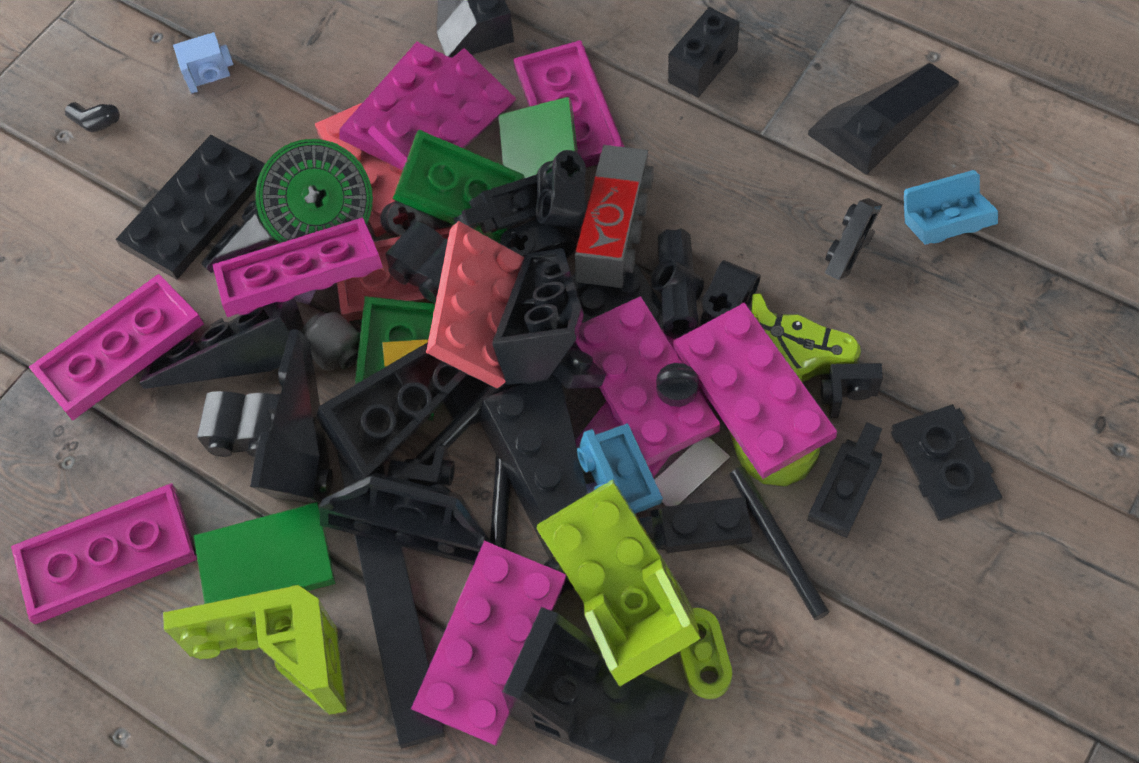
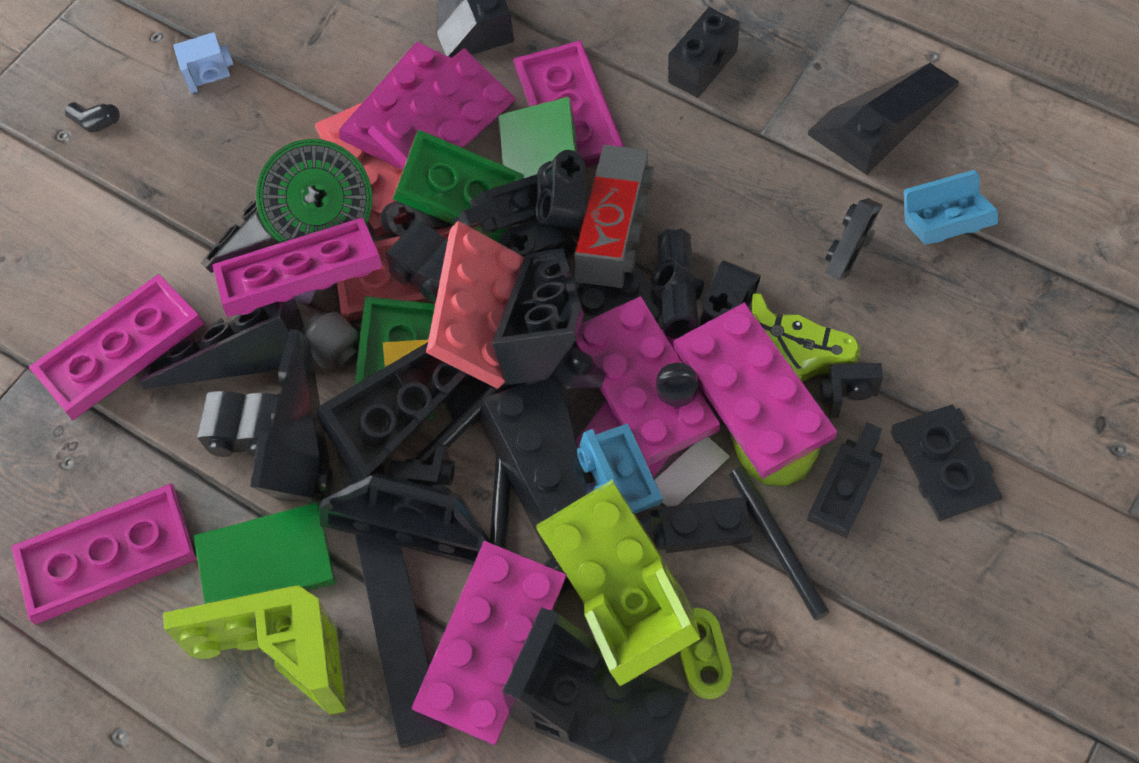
black plate [115,134,265,280] -> none

